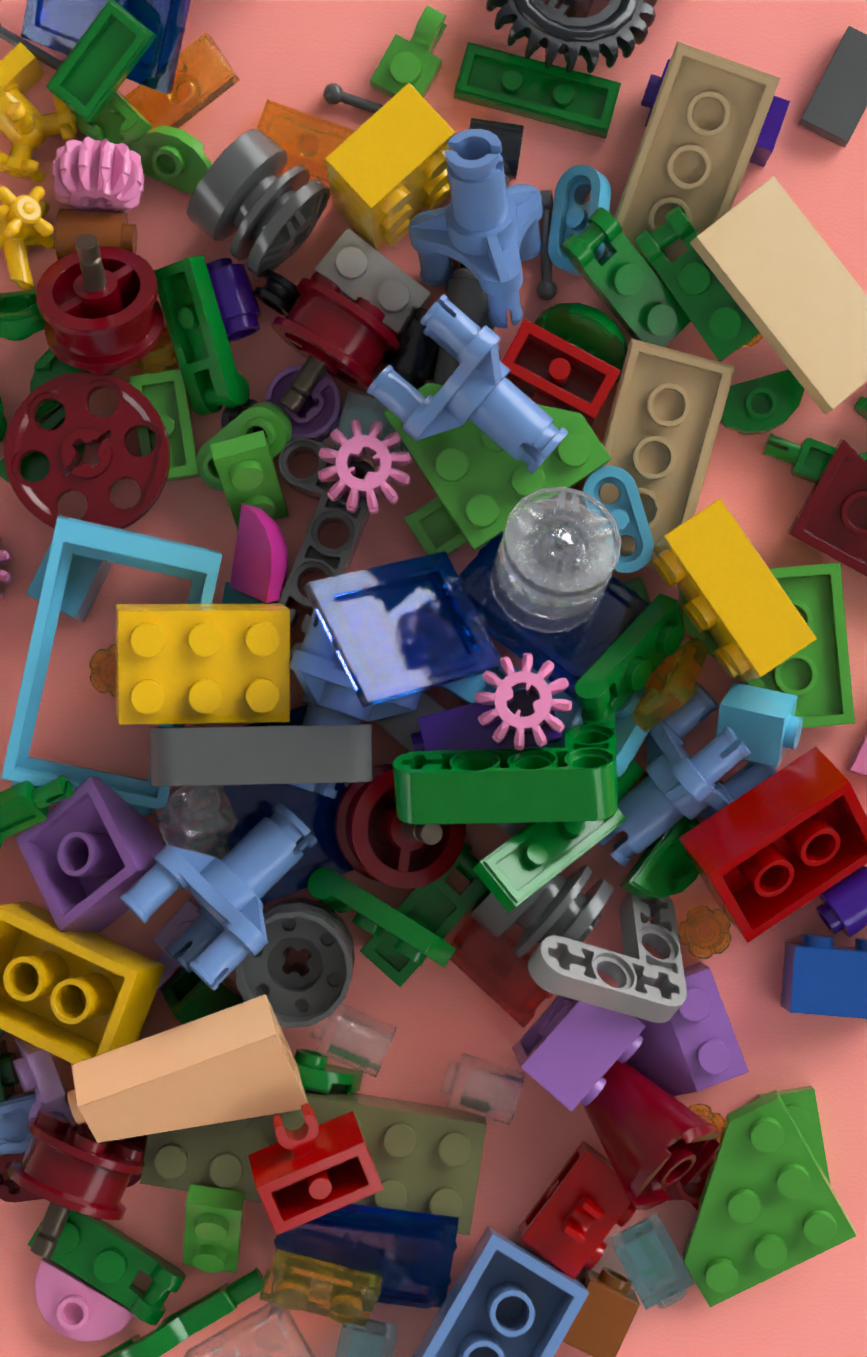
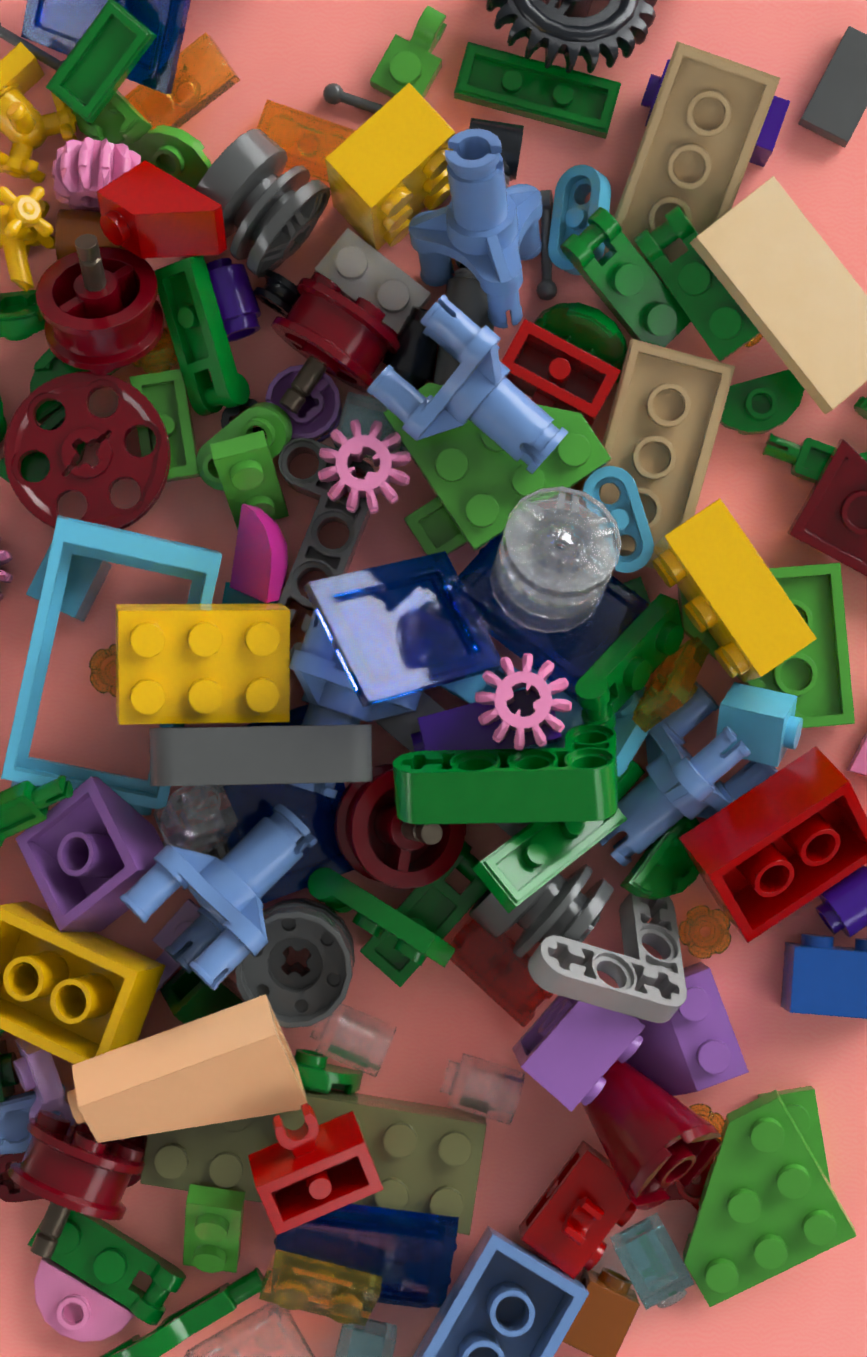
none -> red slope [97,160,227,259]

